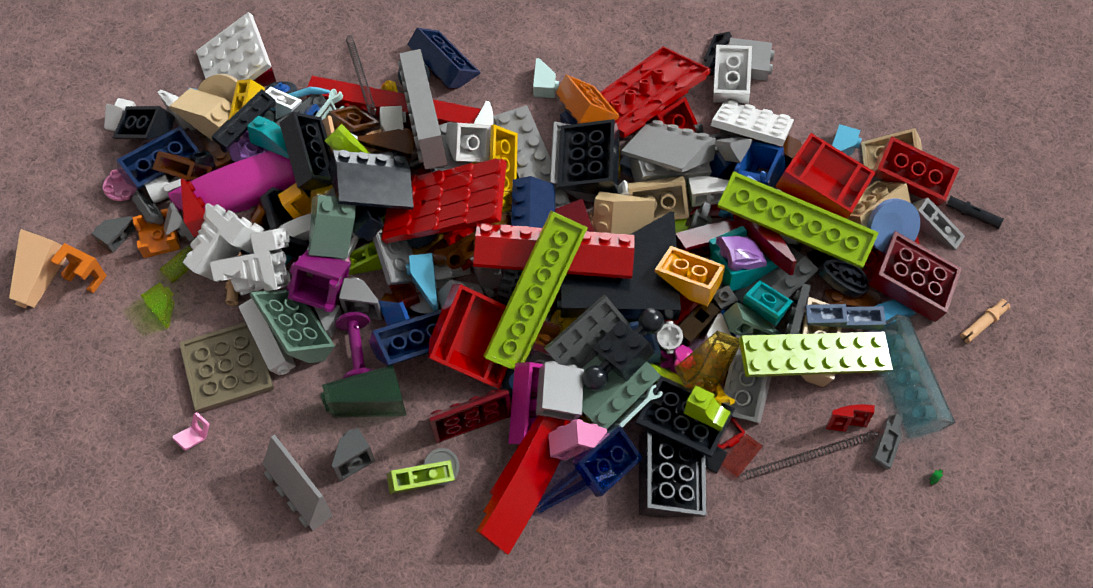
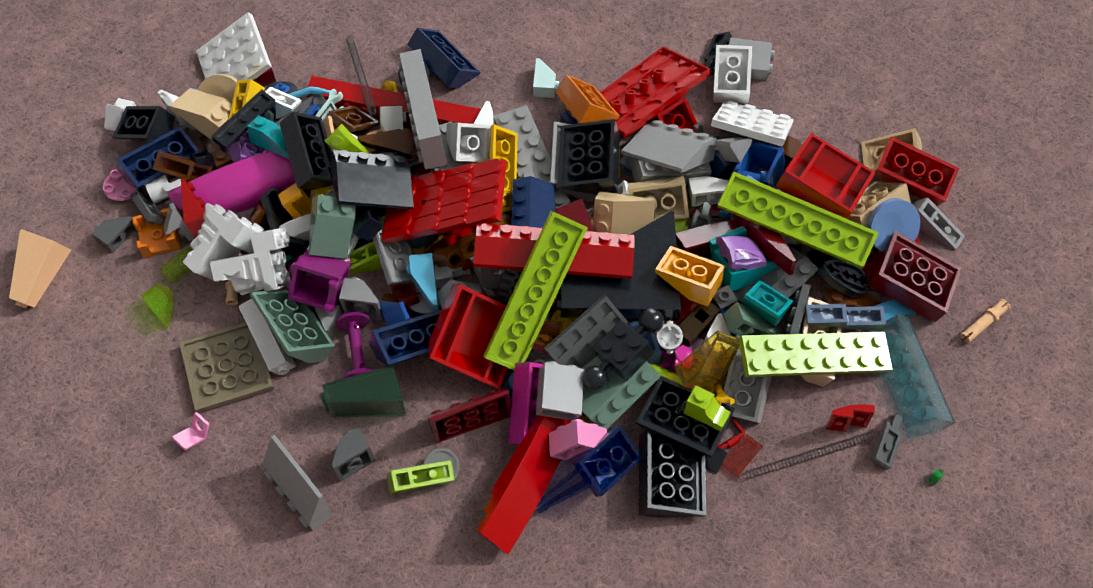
orange panel [50,243,107,293] -> none
light aqua flag [611,385,662,428] -> none
medium azure slope [832,124,862,156] -> none
black pin [946,195,1004,229] -> none

